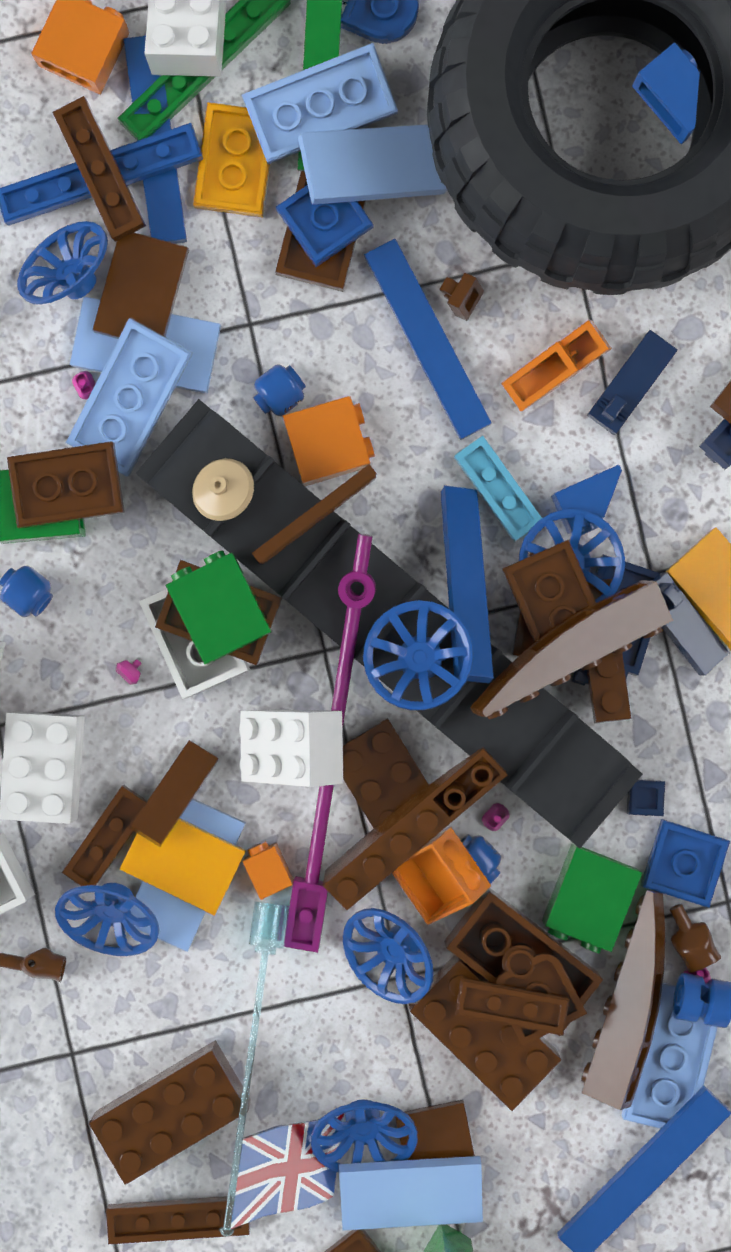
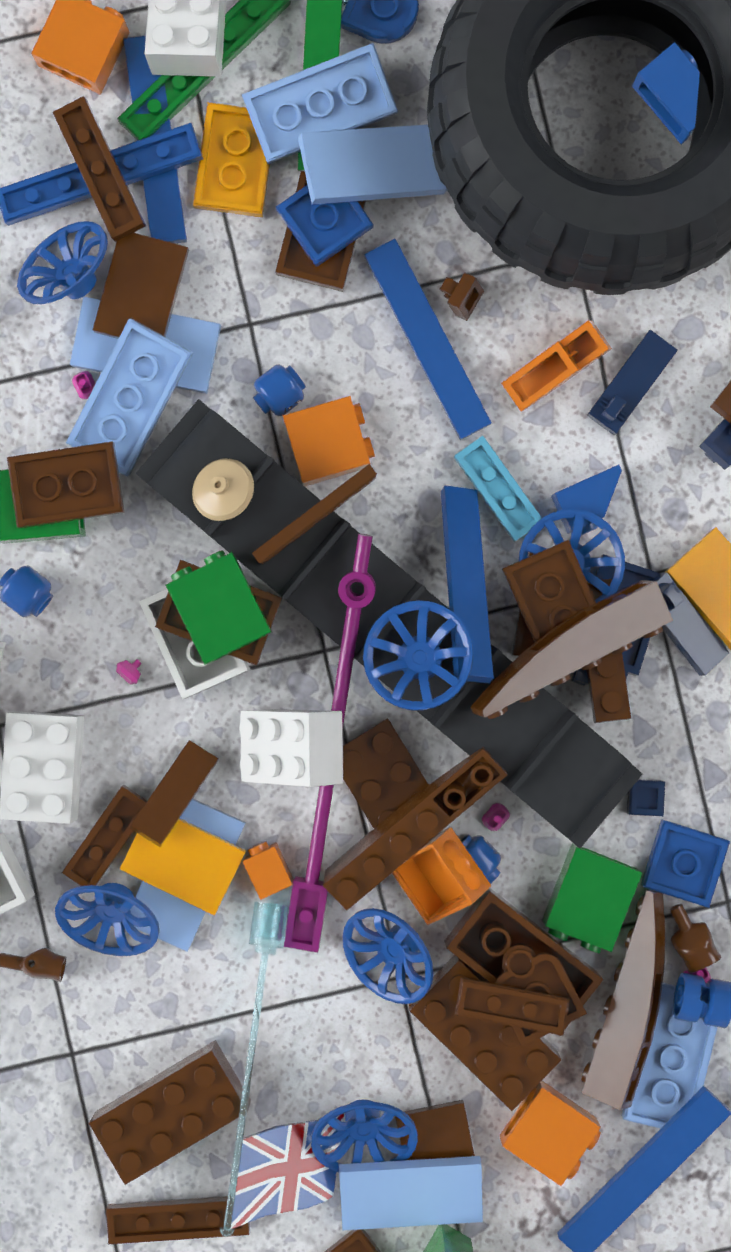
none -> orange piece [499,1081,601,1186]

